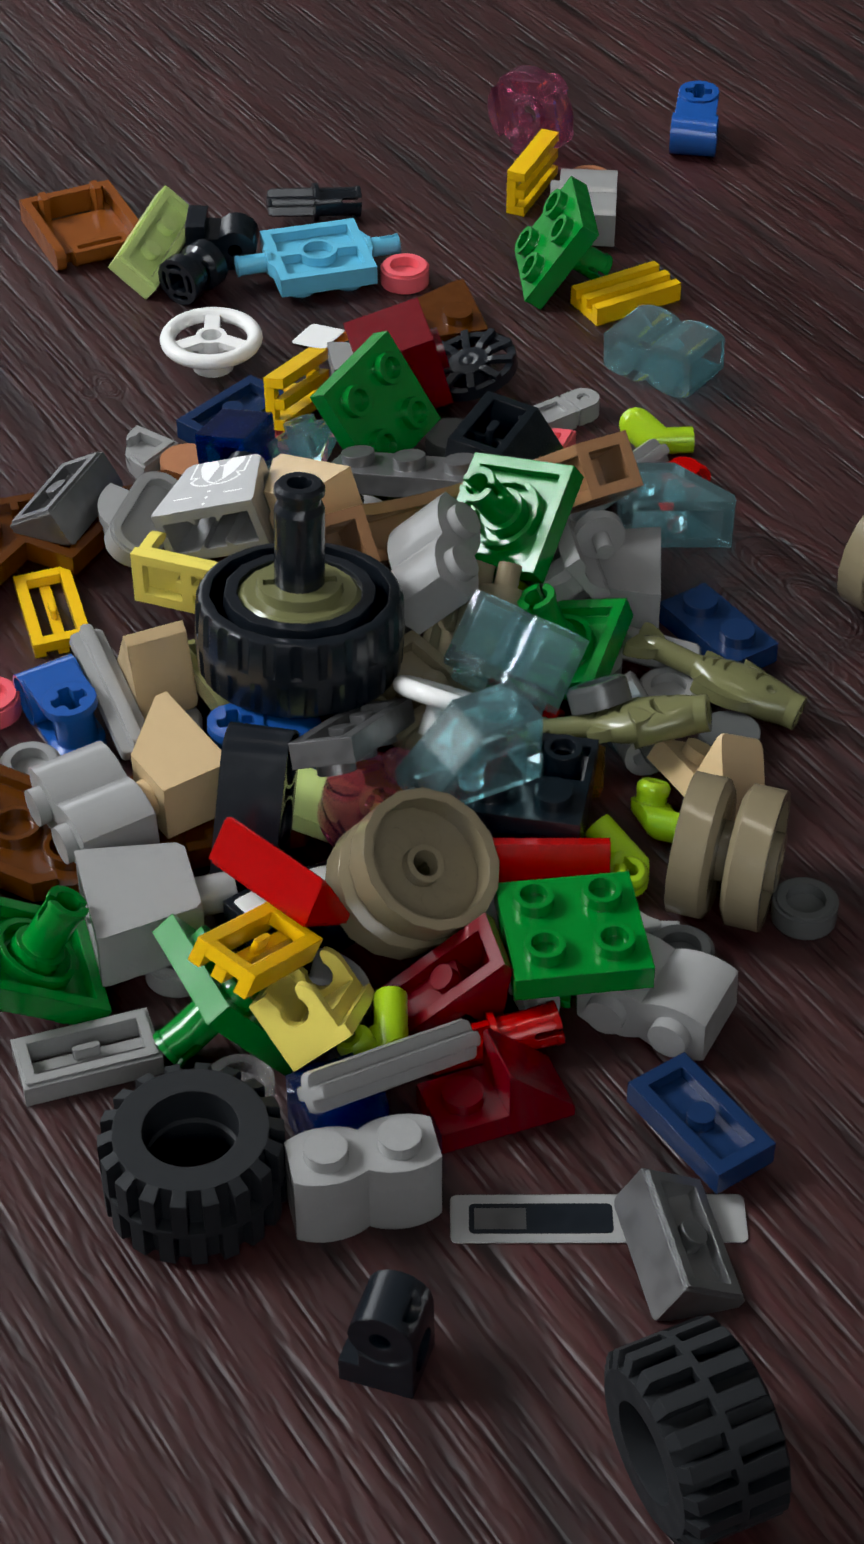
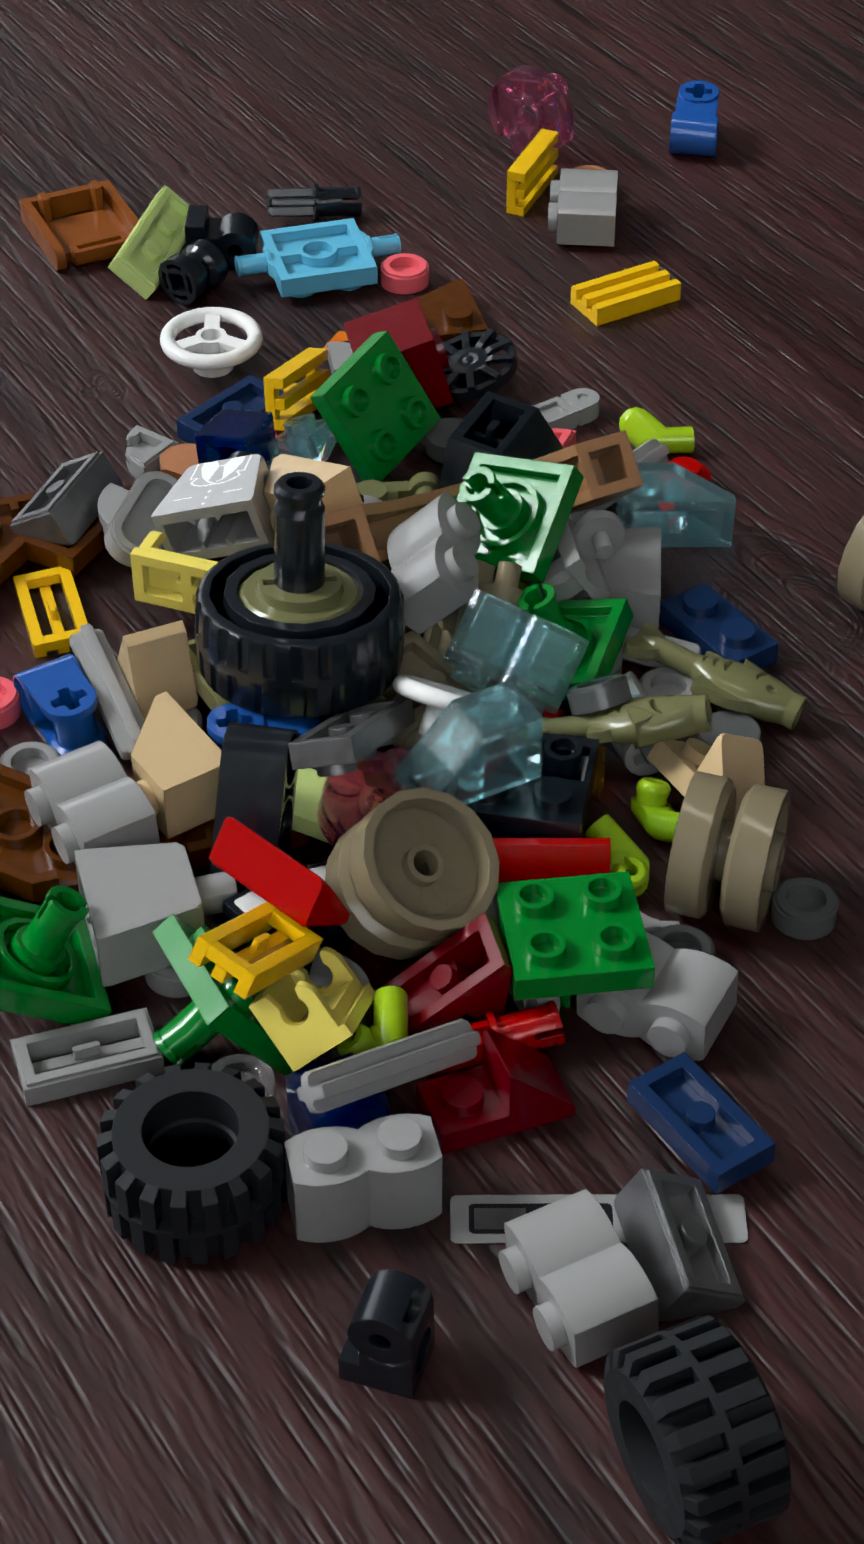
white sticker [292,324,344,349] -> none
flat silver plate [331,445,474,498] -> none
green plate [515,176,613,310] -> none
clear light blue brick [604,305,725,398] -> none
none -> light grey brick [498,1189,659,1368]

